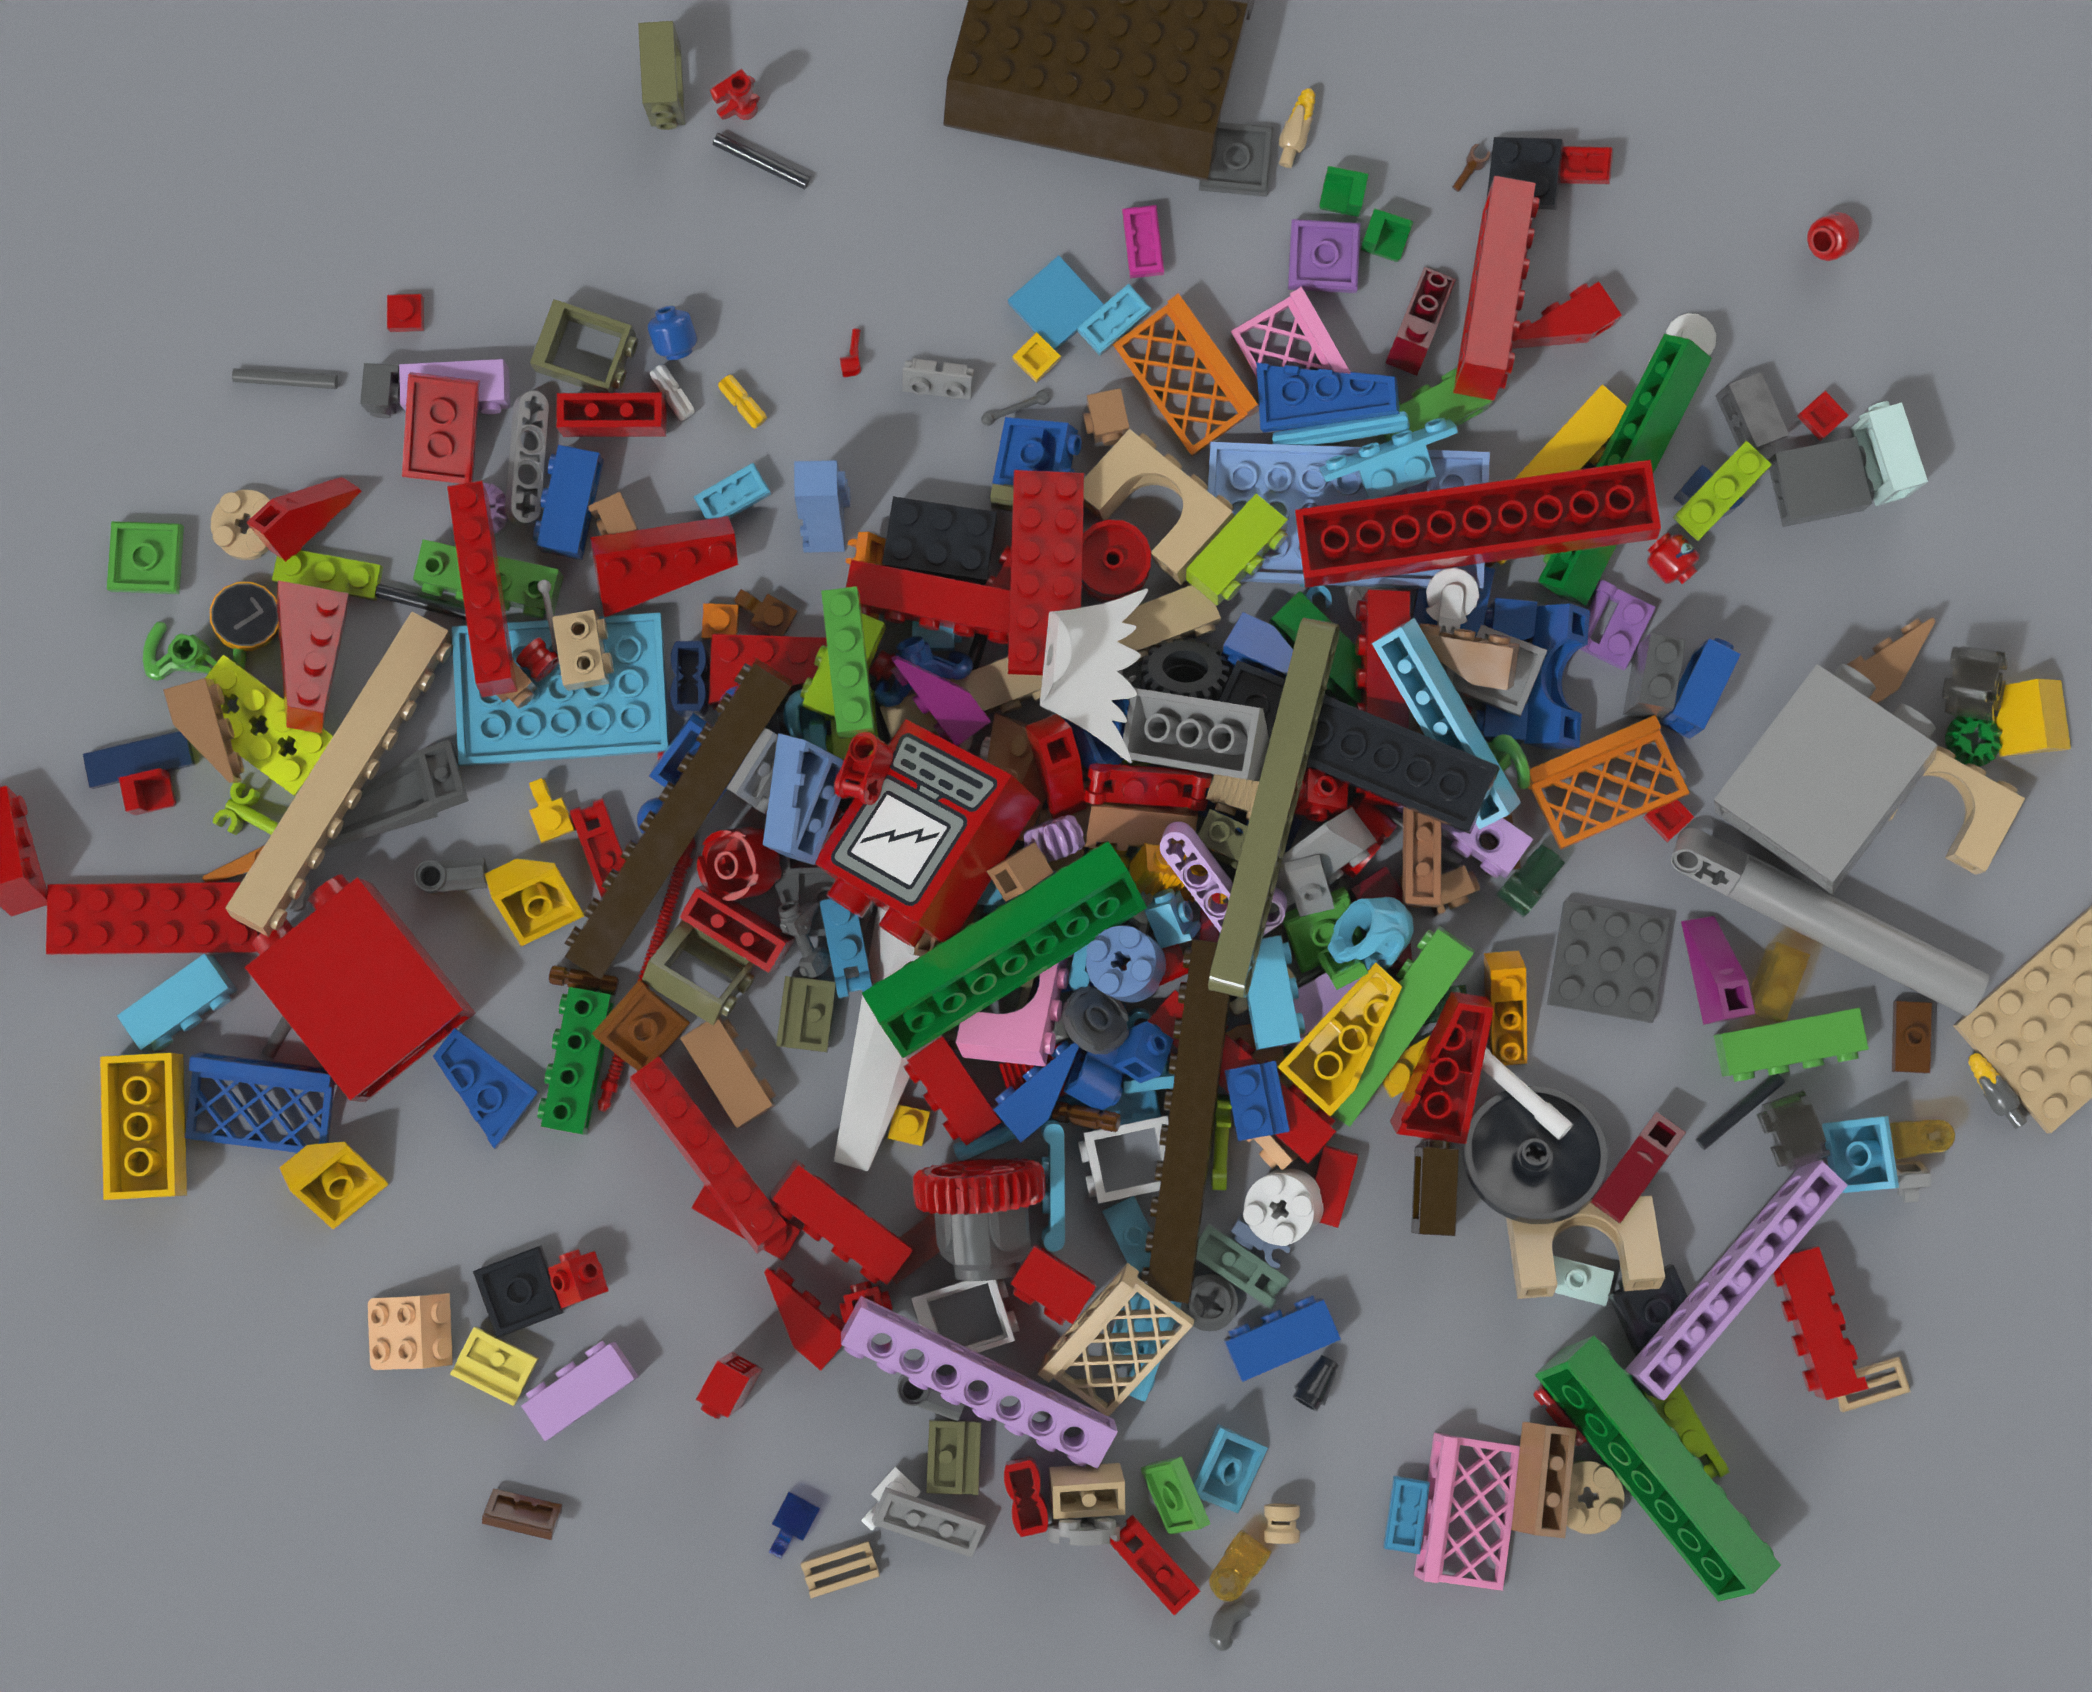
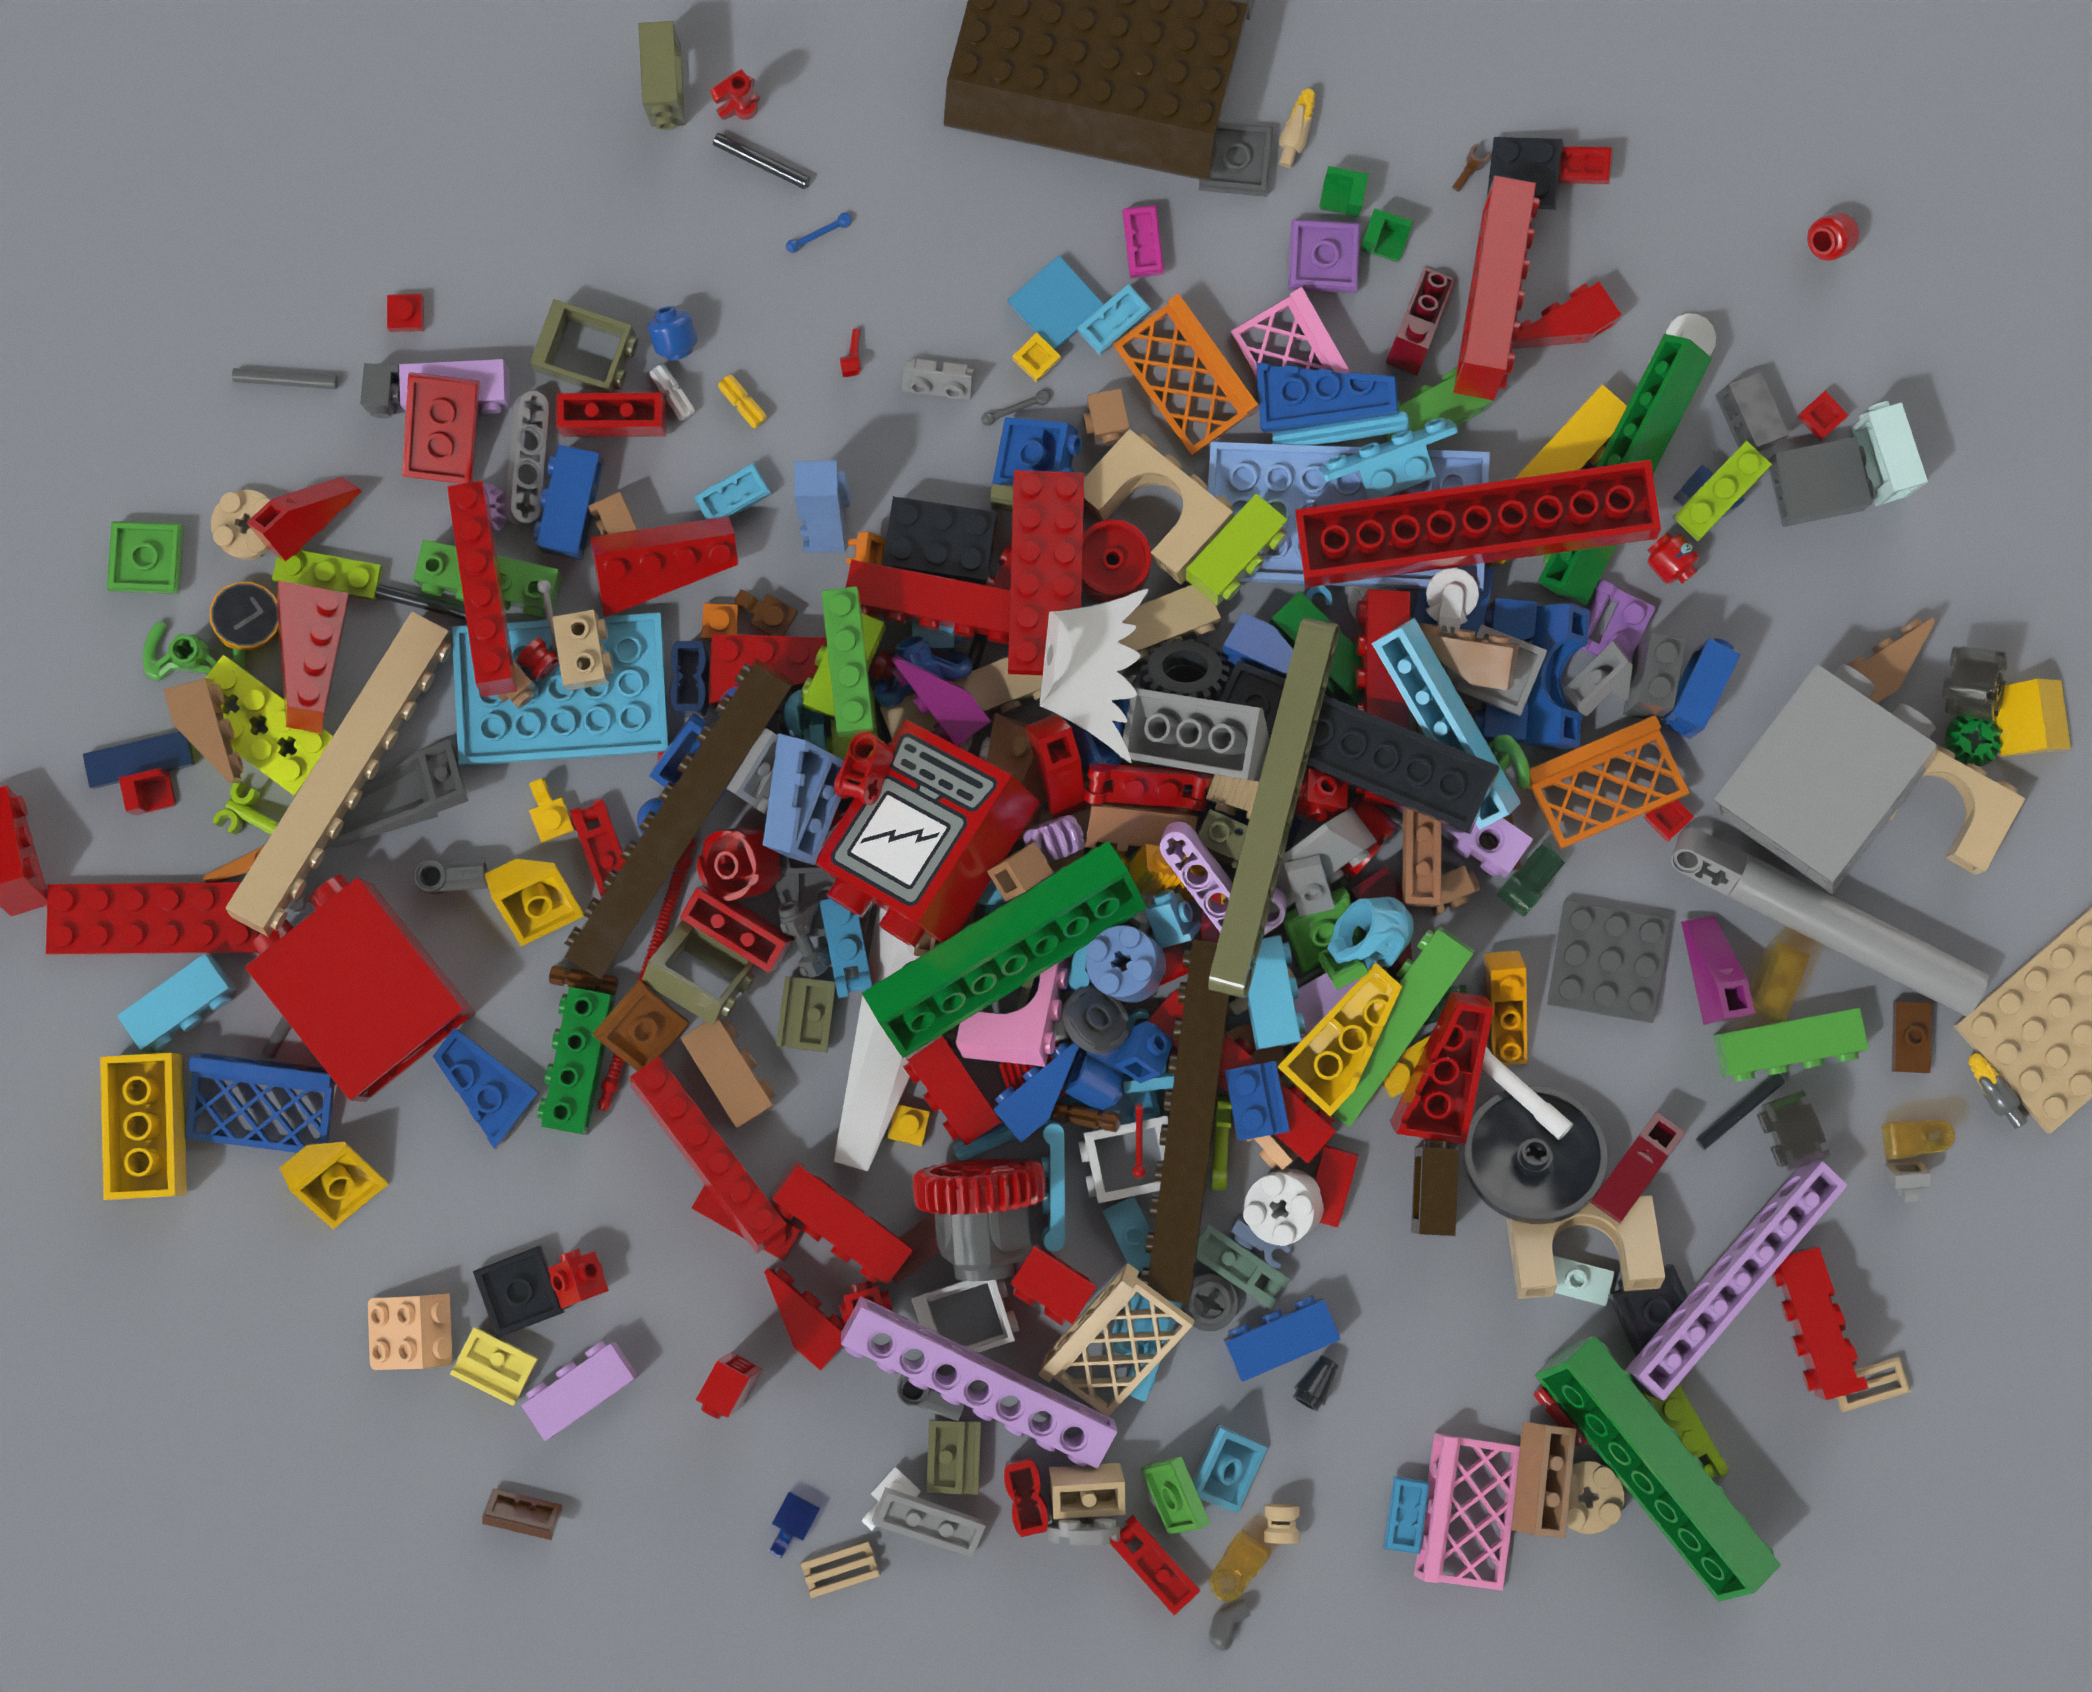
medium azure slope [1822,1116,1899,1193] -> none
none -> blue hinge [786,213,851,253]
none -> red hinge [1132,1103,1146,1178]
none -> light grey slope [1563,641,1633,716]

